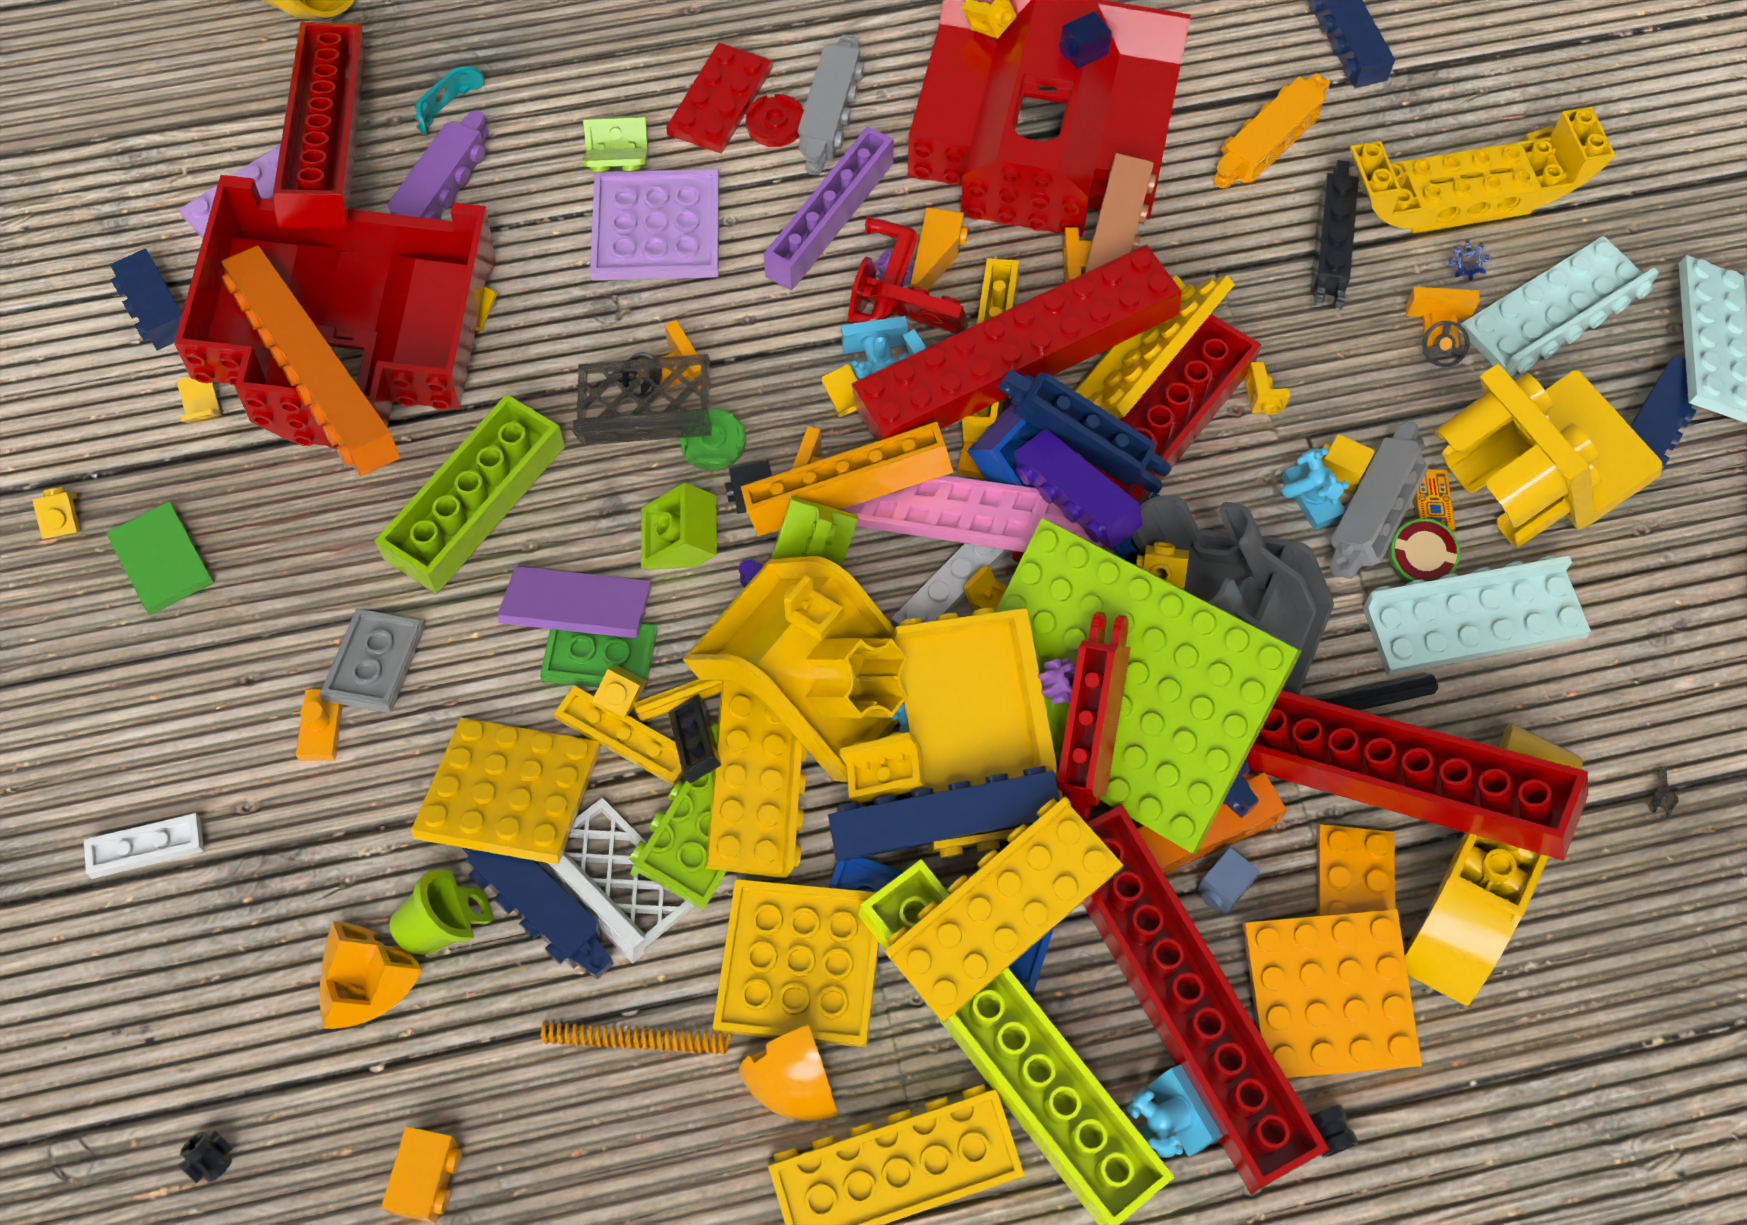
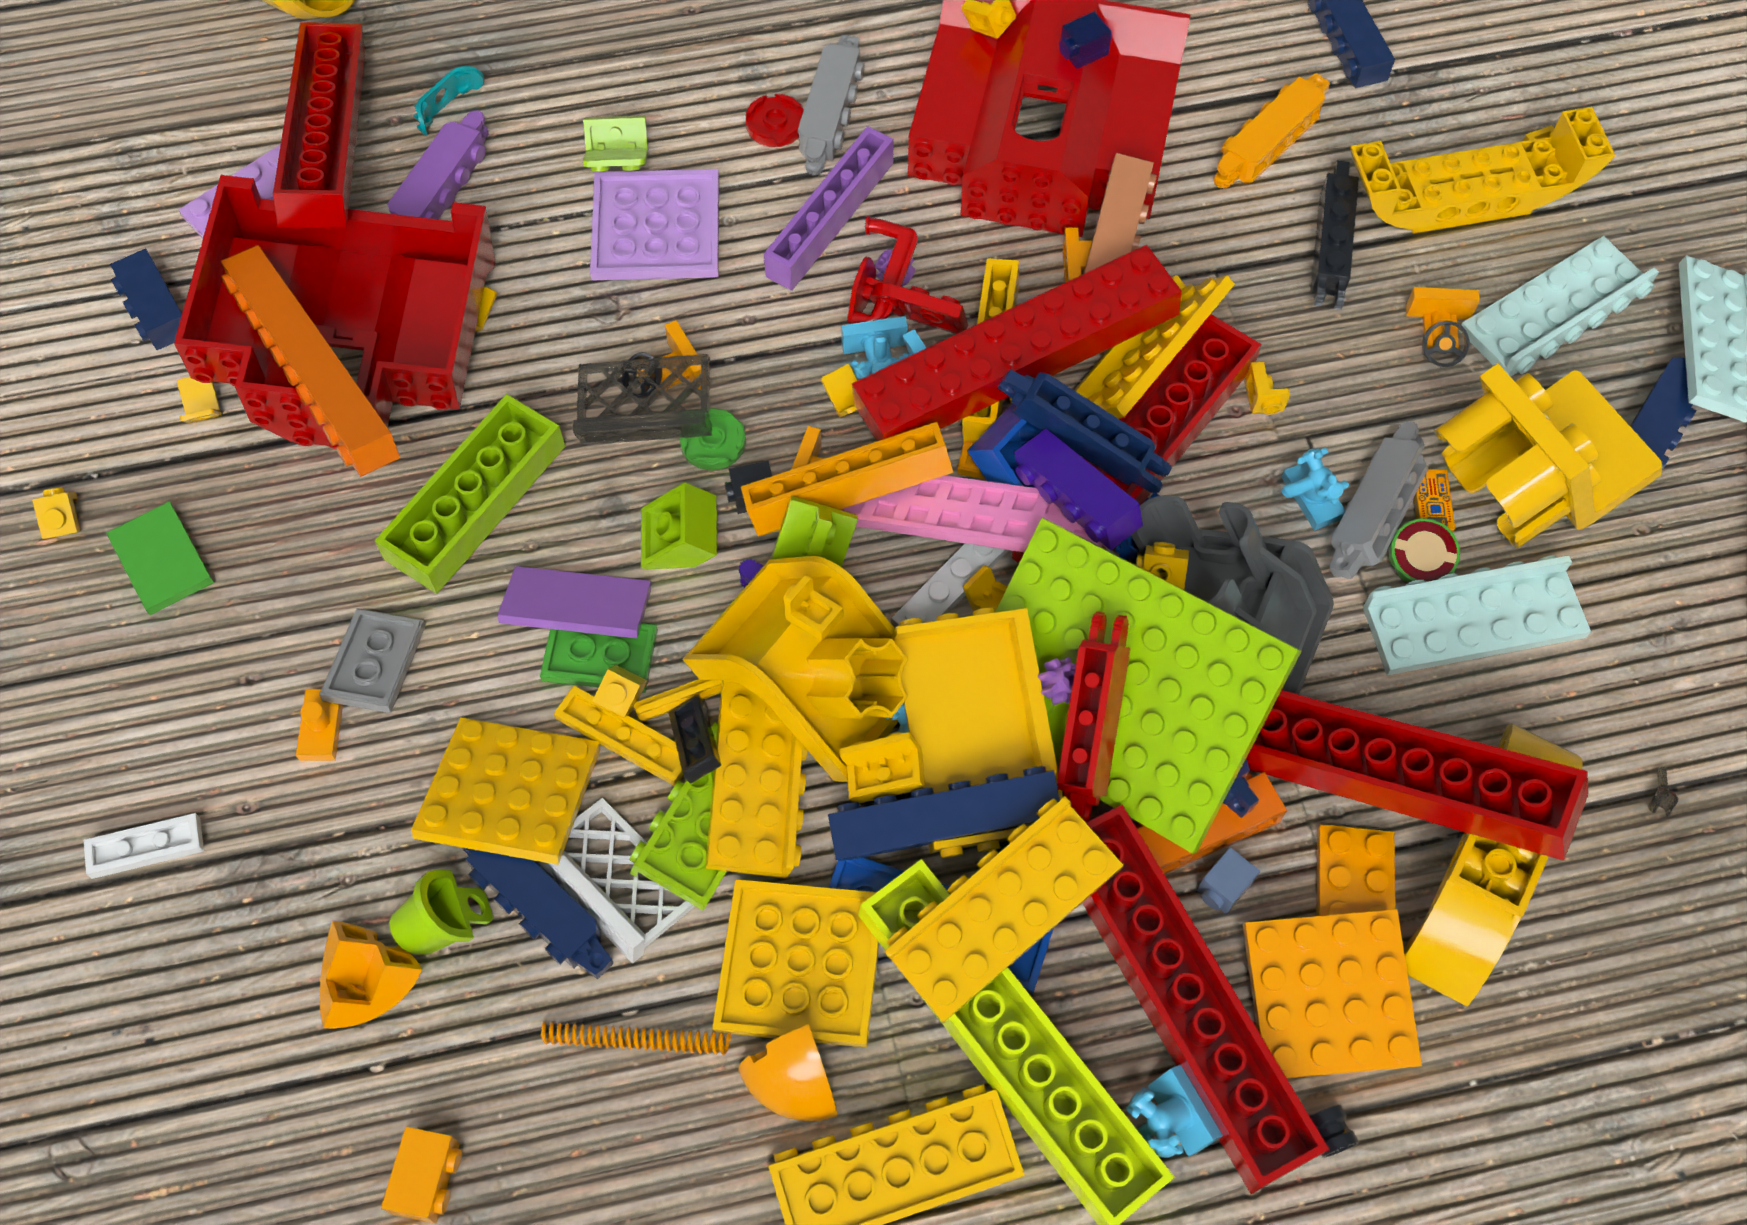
black gear [179,1131,233,1183] -> none
red plate [666,42,773,154] -> none
light orange slope [910,207,968,291] -> none
black axle [1316,674,1438,711] -> none
yellow brick [1321,434,1375,493] -> none
clear blue gear [1448,239,1490,281] -> none

